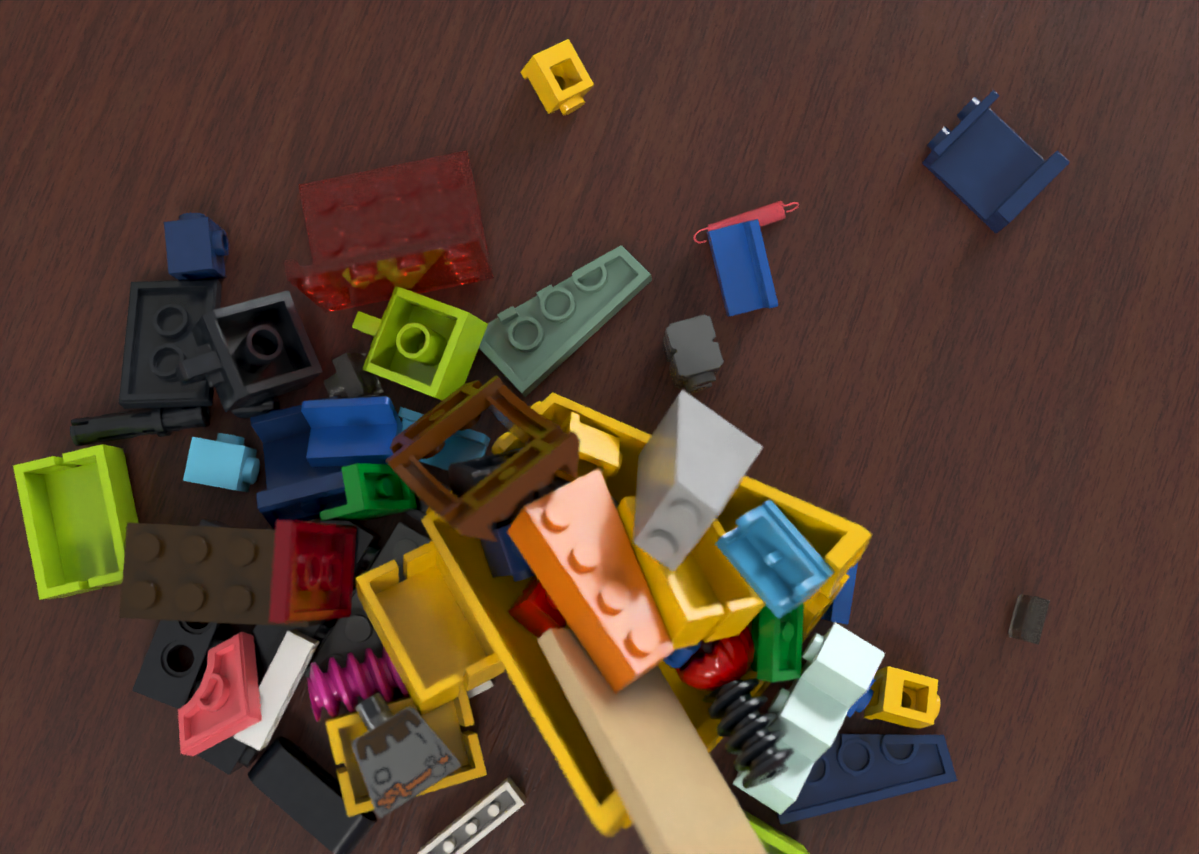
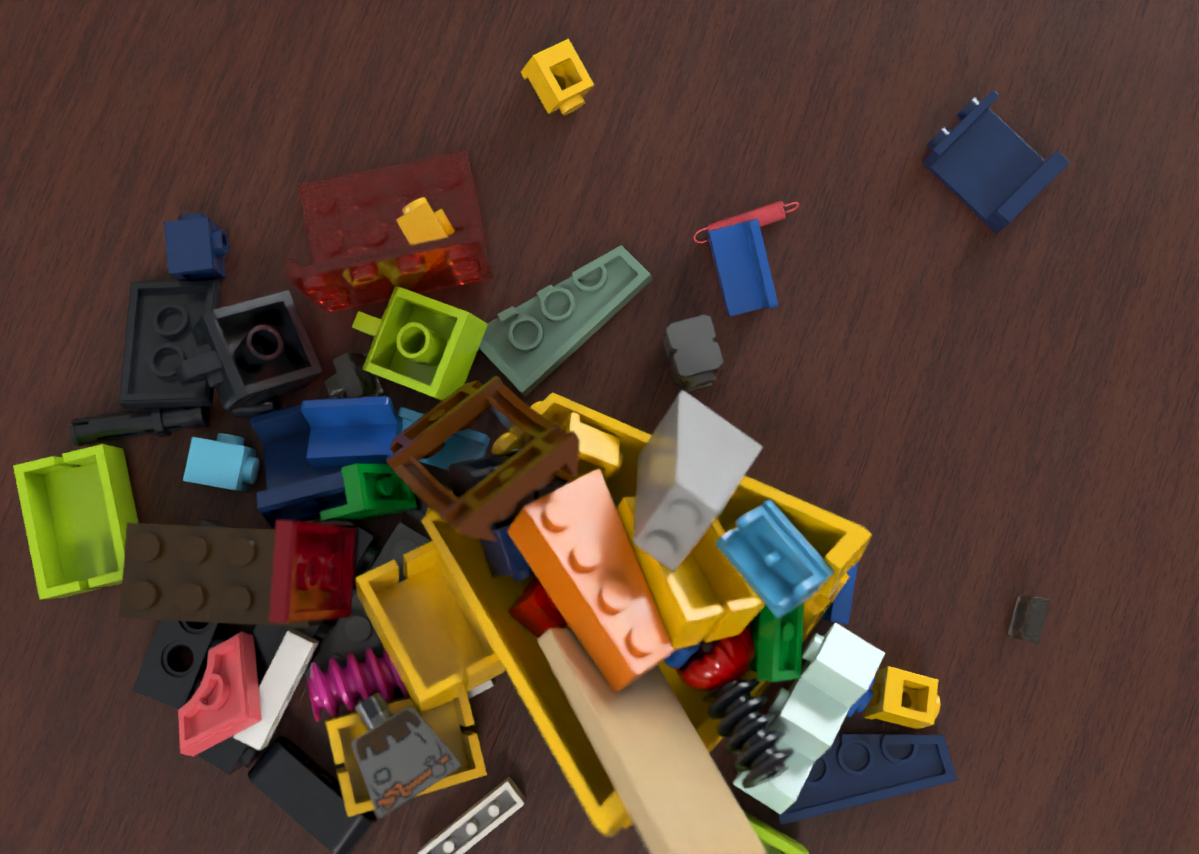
none -> yellow brick [396,197,466,272]

